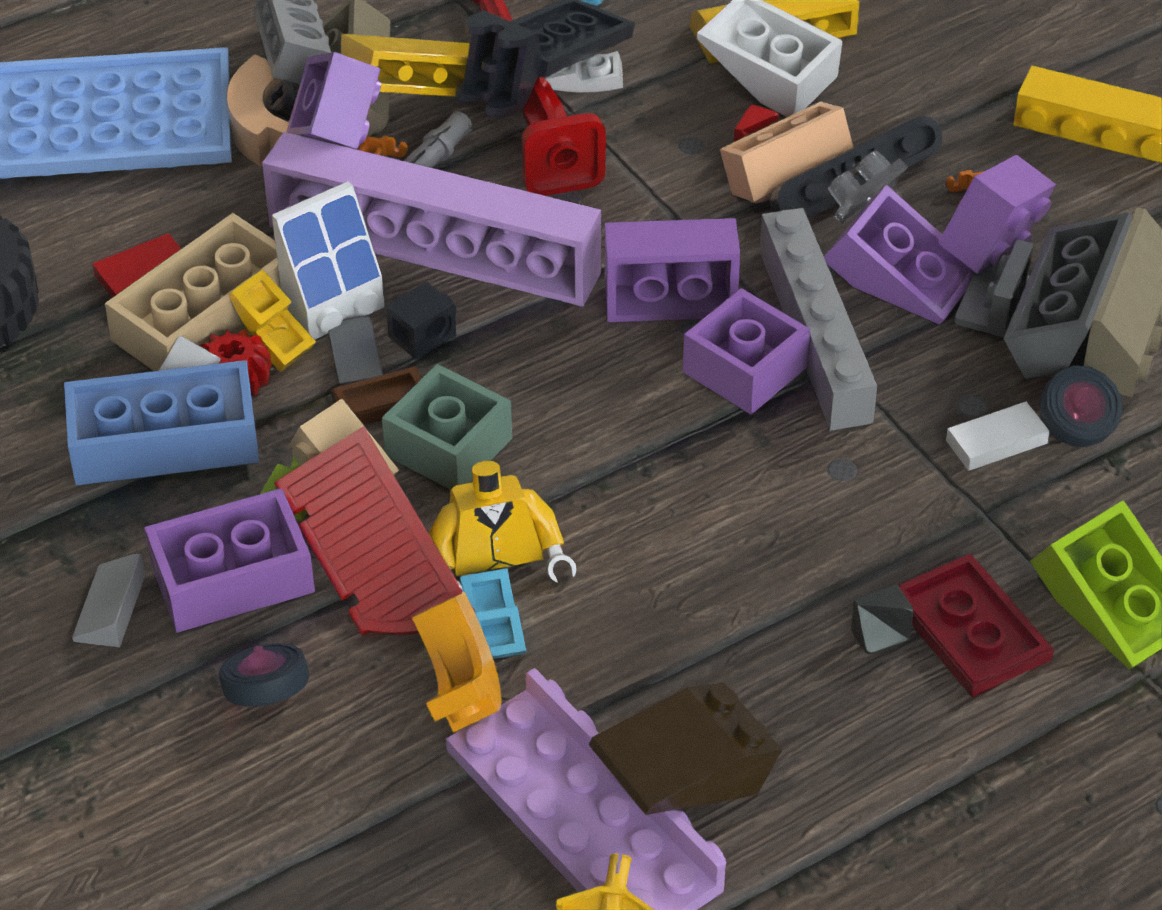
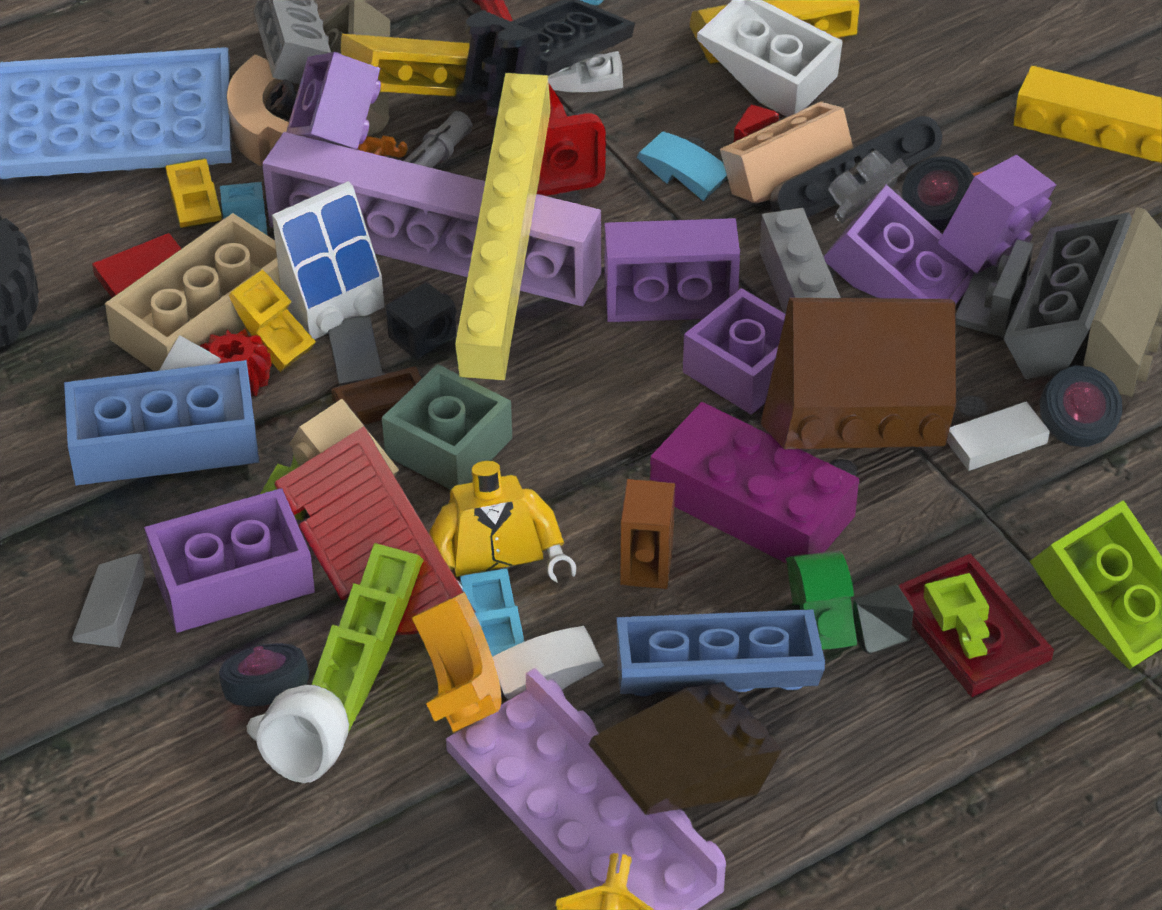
none -> yellow slope [166,159,222,228]
none -> medium azure slope [220,182,268,236]
none -> white piece [247,685,349,783]
none -> lime slope [312,543,423,732]
none -> light yellow brick [455,73,550,380]
none -> white slope [493,626,604,700]
none -> medium blue slope [617,610,825,696]
none -> dark orange brick [620,479,675,589]
none -> medium azure slope [636,131,727,201]
none -> magenta brick [650,402,859,564]
none -> reddish brown slope [761,298,956,449]
none -> green brick [786,550,857,650]
none -> black wheel [902,156,974,230]
none -> lime plate [924,573,989,659]

